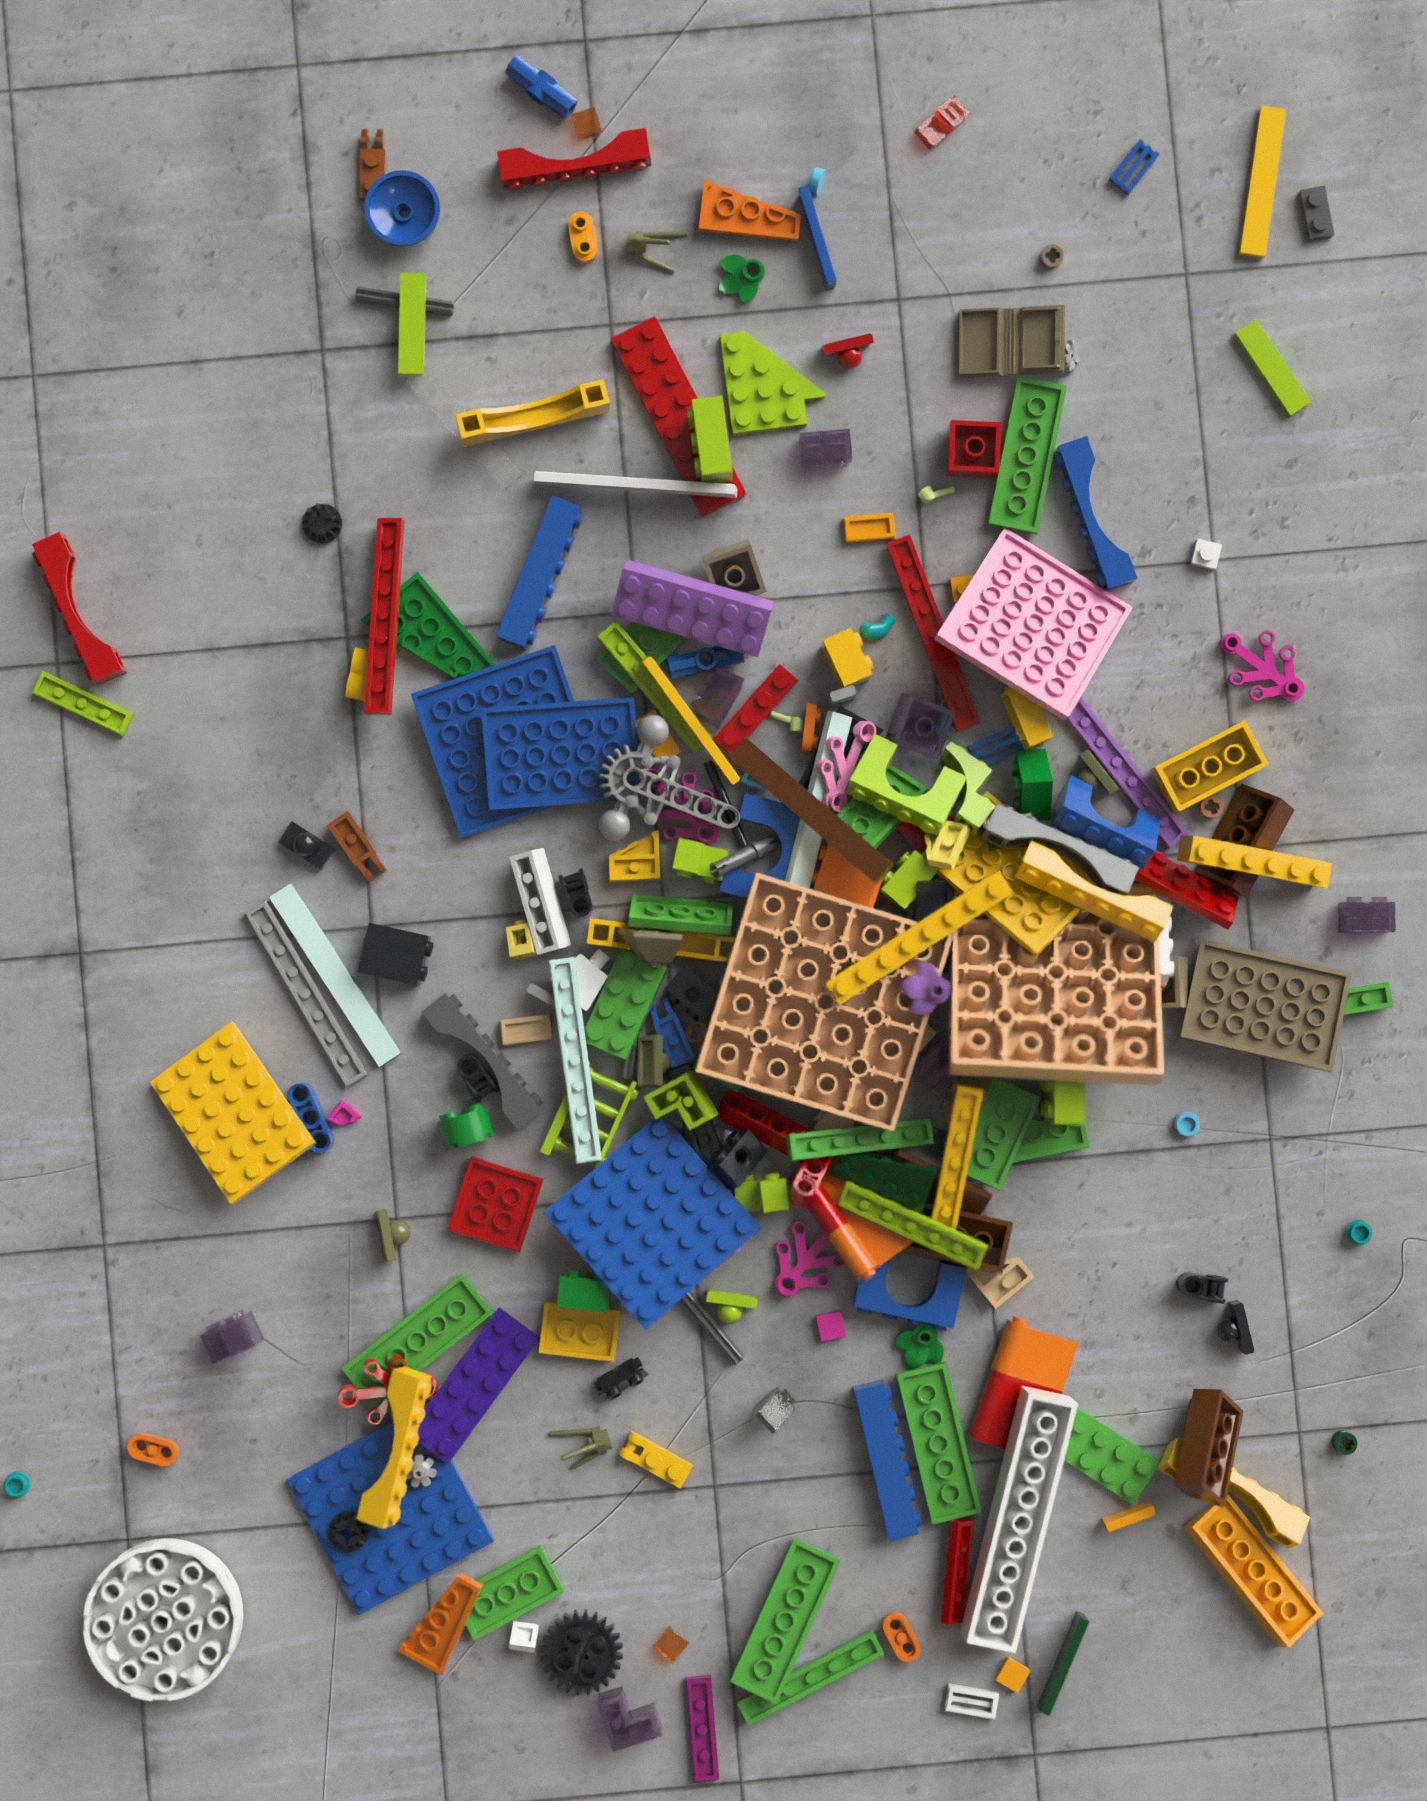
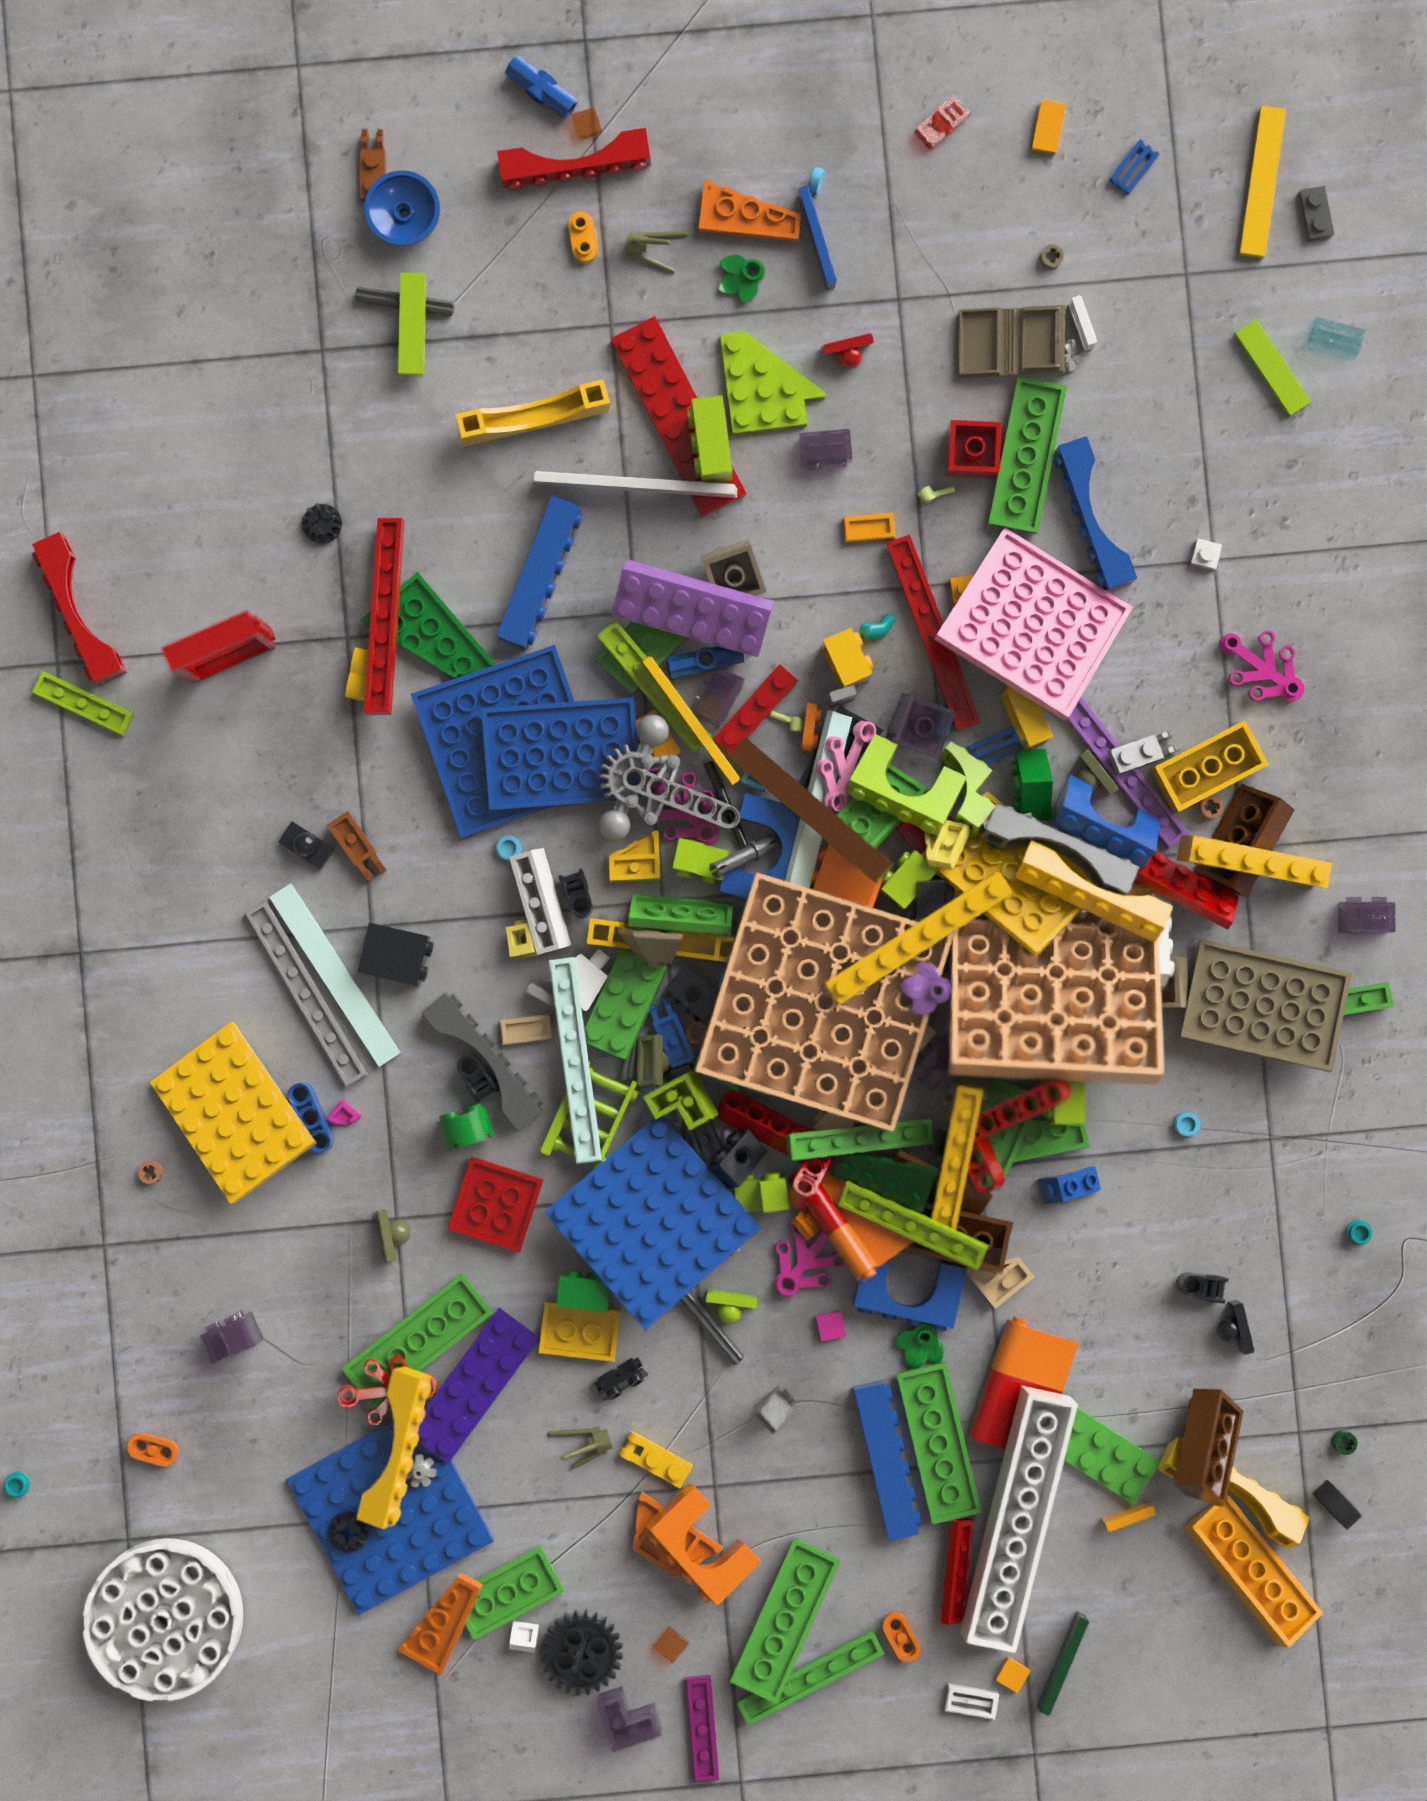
none -> nougat bush [138,1160,164,1184]
none -> red window [161,610,276,684]
none -> medium azure tile [496,835,522,861]
none -> orange wing [632,1491,723,1578]
none -> orange arch [644,1483,761,1606]
none -> orange plate [791,1207,821,1240]
none -> red beam [968,1080,1072,1193]
none -> light orange tile [1031,99,1066,155]
none -> blue bracket [1038,1166,1101,1204]
none -> white tile [1068,295,1097,352]
none -> hinge [1108,730,1181,775]
none -> clear light blue tile [1309,317,1365,356]
none -> black tyre [1313,1480,1362,1530]

